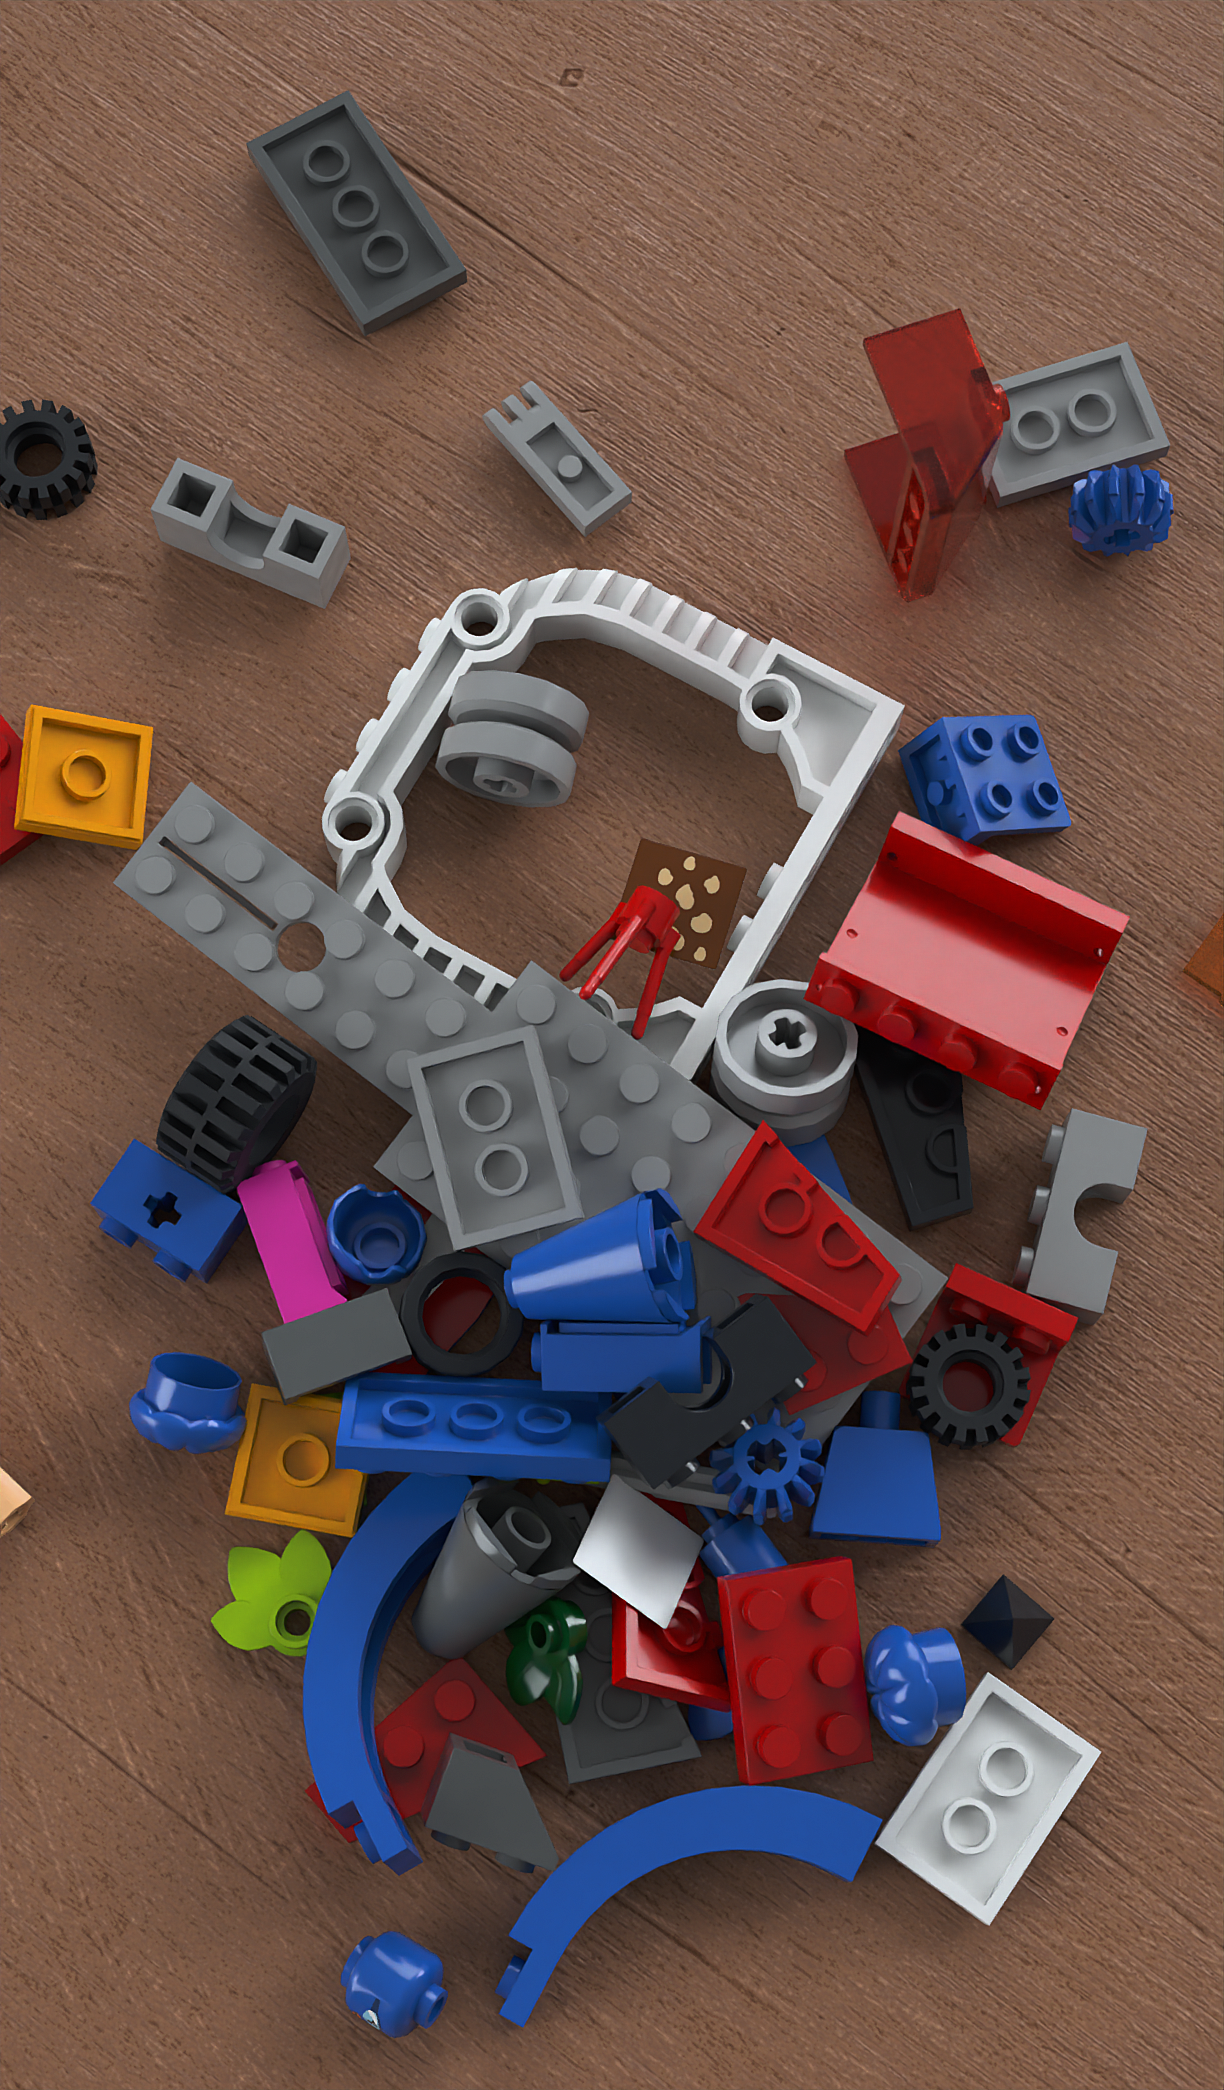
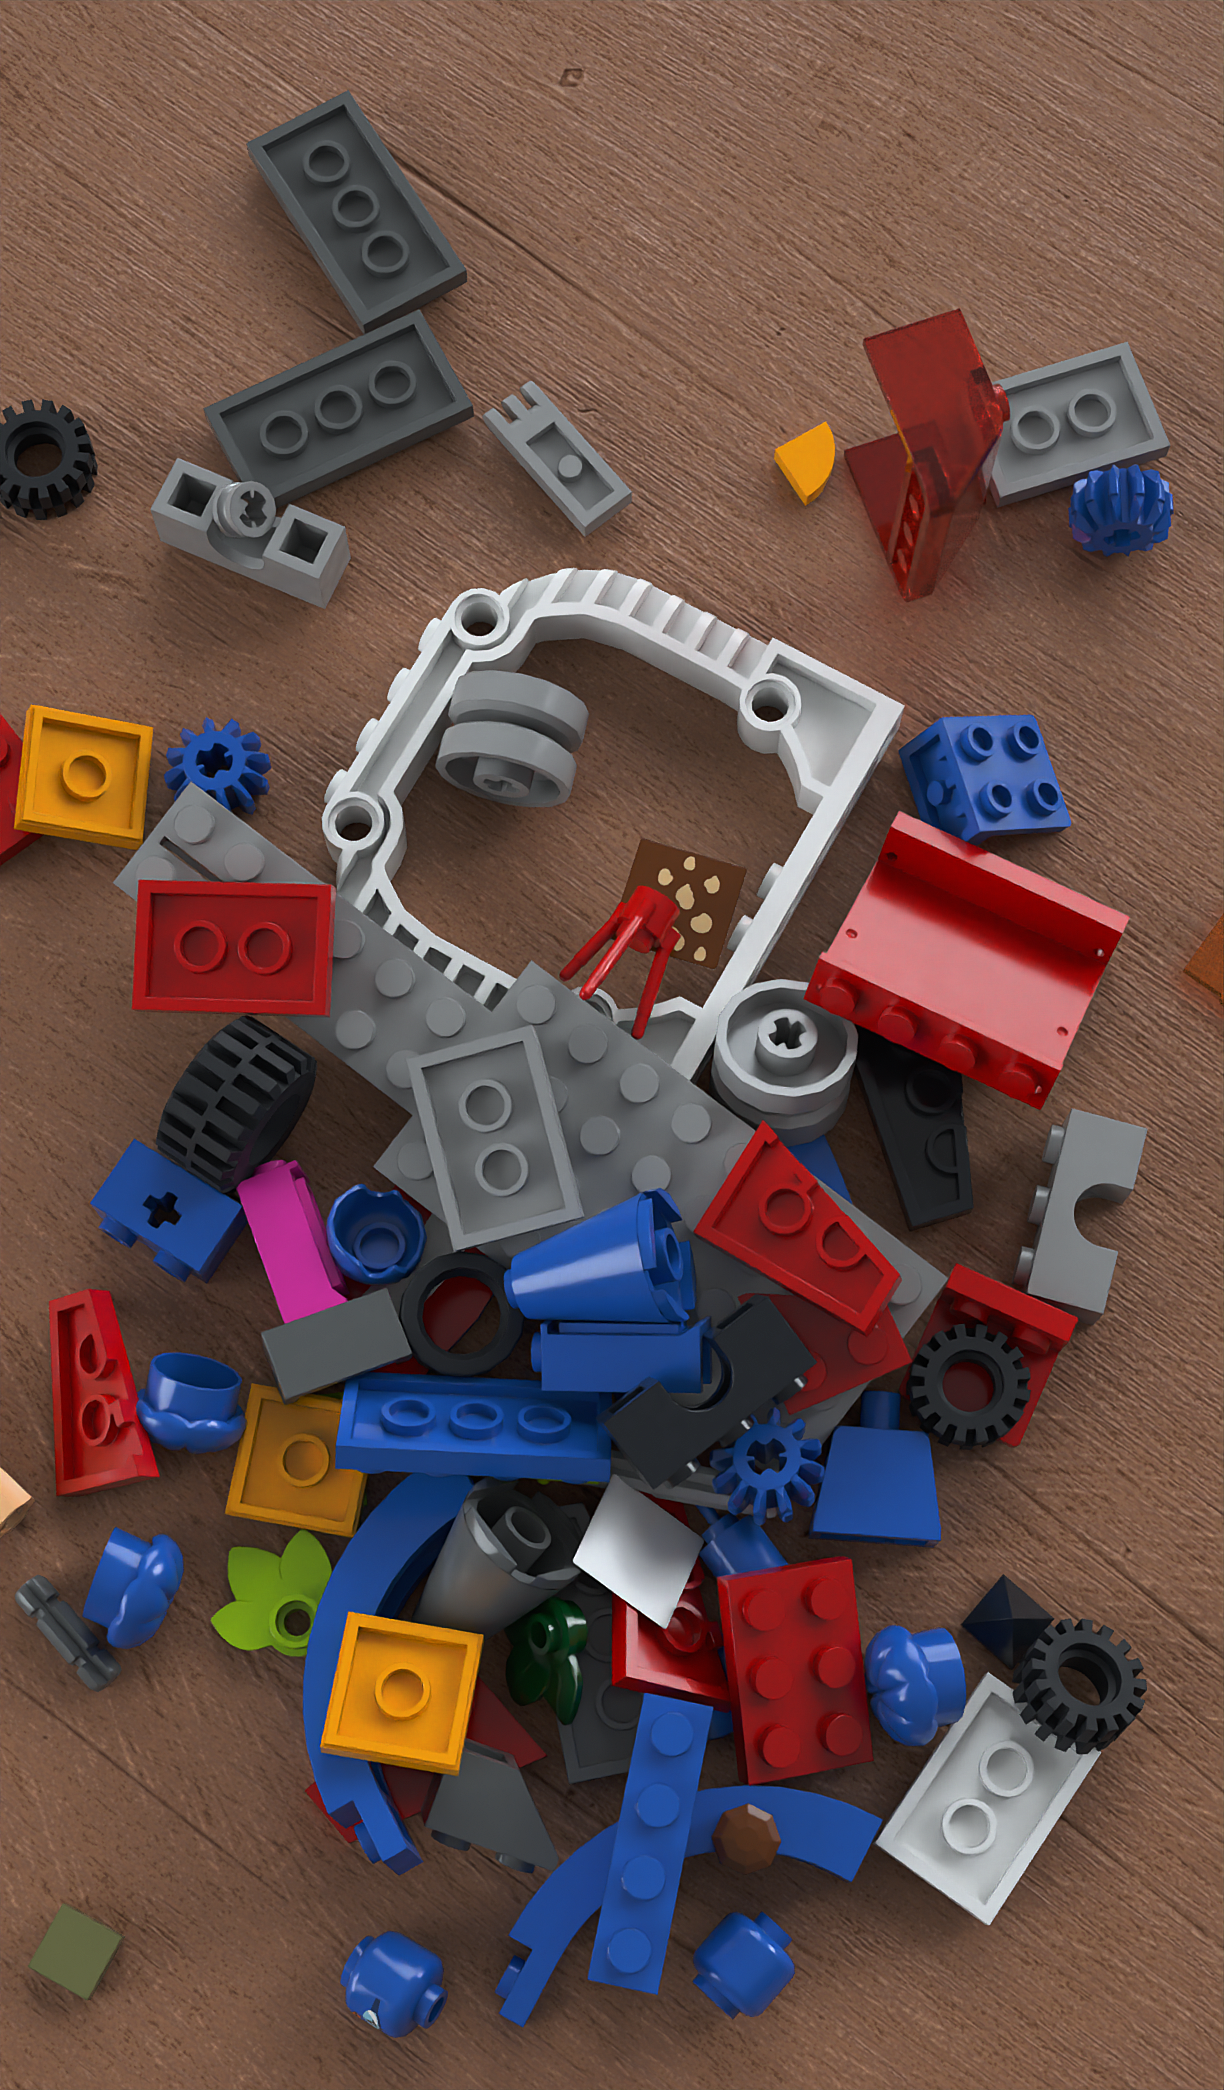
none -> dark grey axle [14,1574,122,1692]
none -> olive tile [28,1903,126,2000]
none -> red wing [49,1289,160,1497]
none -> blue piece [82,1527,184,1649]
none -> red plate [132,880,336,1018]
none -> blue gear [164,717,271,815]
none -> dark grey plate [203,309,474,509]
none -> light grey bush [212,481,276,539]
none -> light orange tile [320,1611,484,1776]
none -> blue brick [587,1693,713,1995]
none -> blue head [692,1911,795,2020]
none -> reddish brown tile [711,1803,781,1875]
none -> light orange tile [774,422,835,506]
none -> black tyre [1012,1618,1147,1754]

